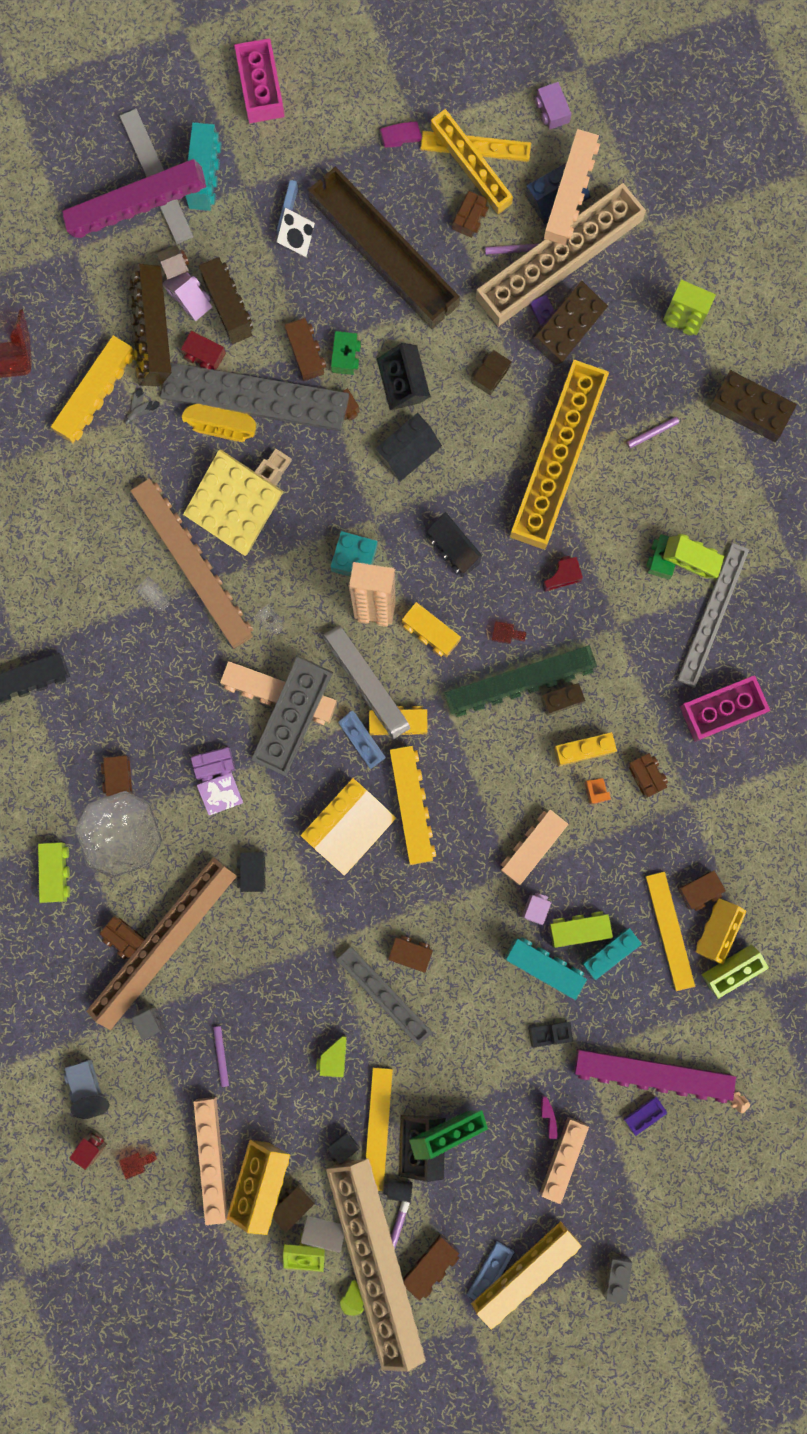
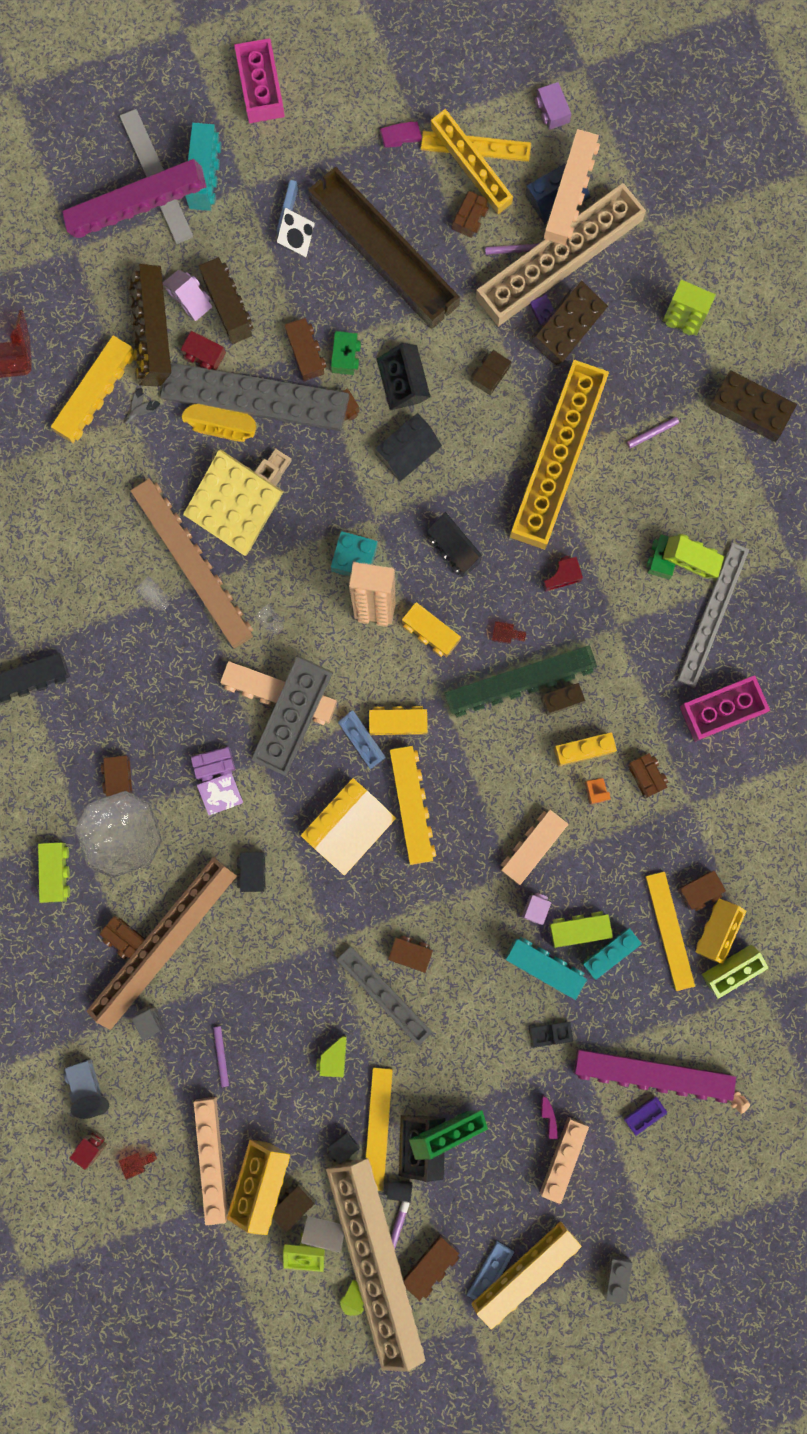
brick [156,245,189,279] -> none
light grey beam [322,625,410,739] -> none

